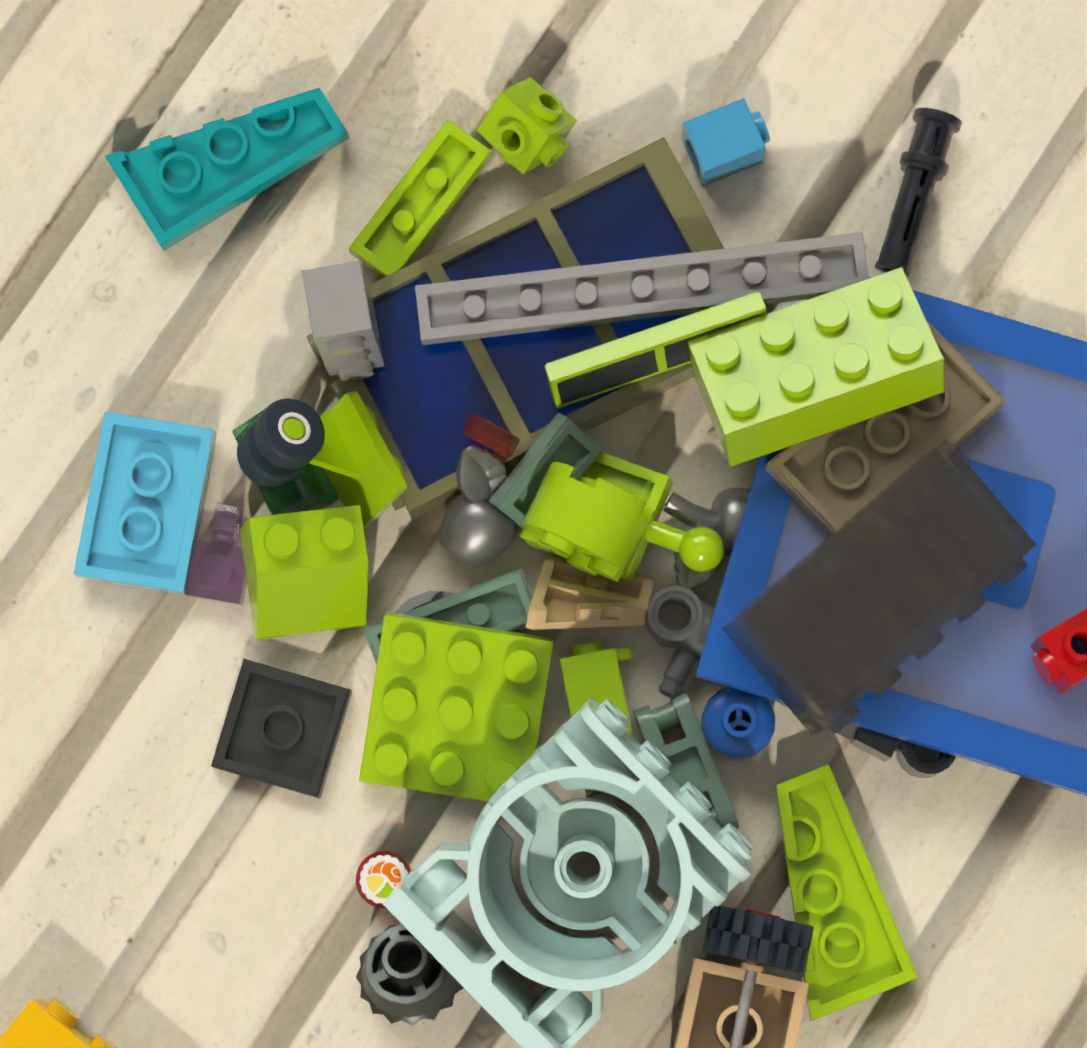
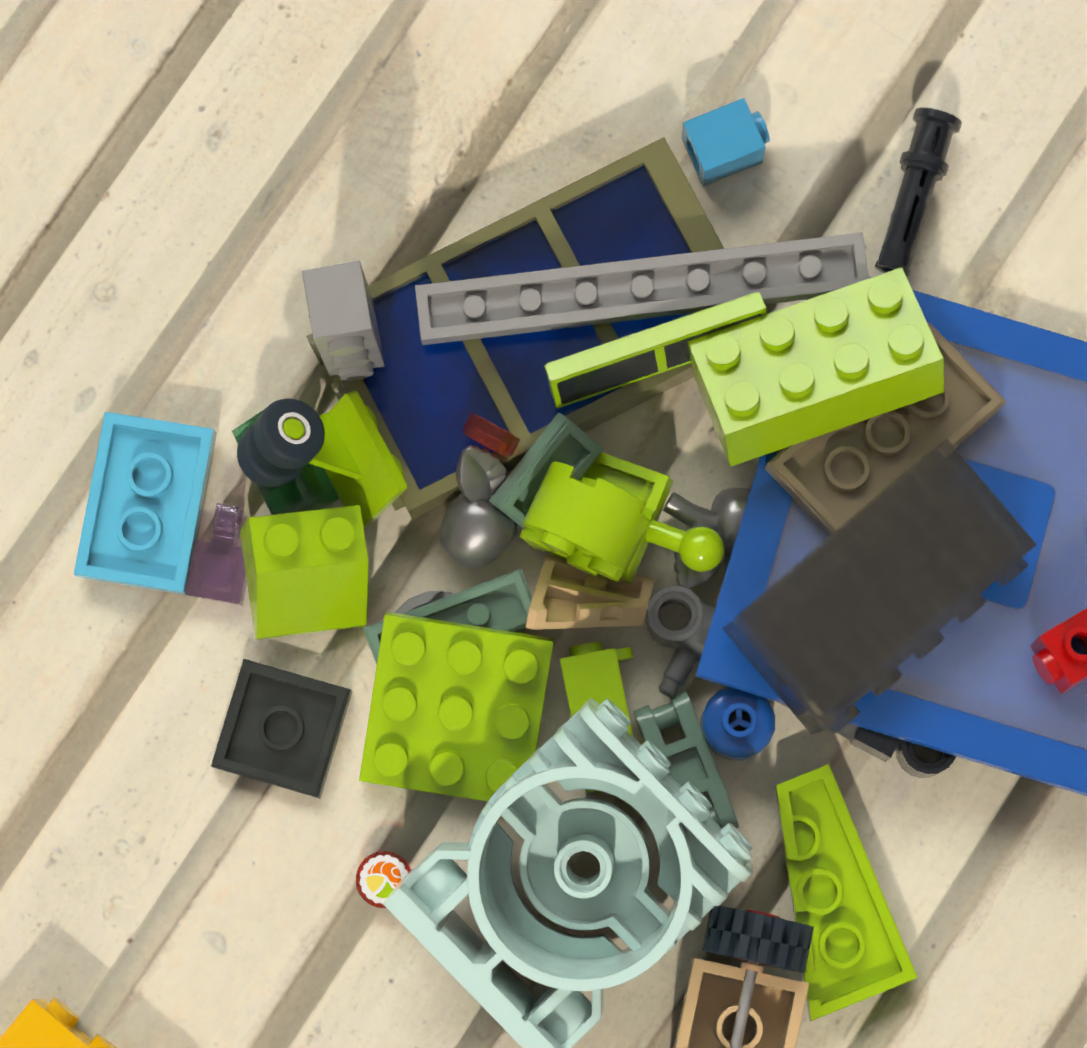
teal wing [105,88,349,251] -> none
lime plate [348,119,492,278] -> none
pearl dark grey piece [356,924,464,1026] -> none
lime brick [476,77,577,174] -> none

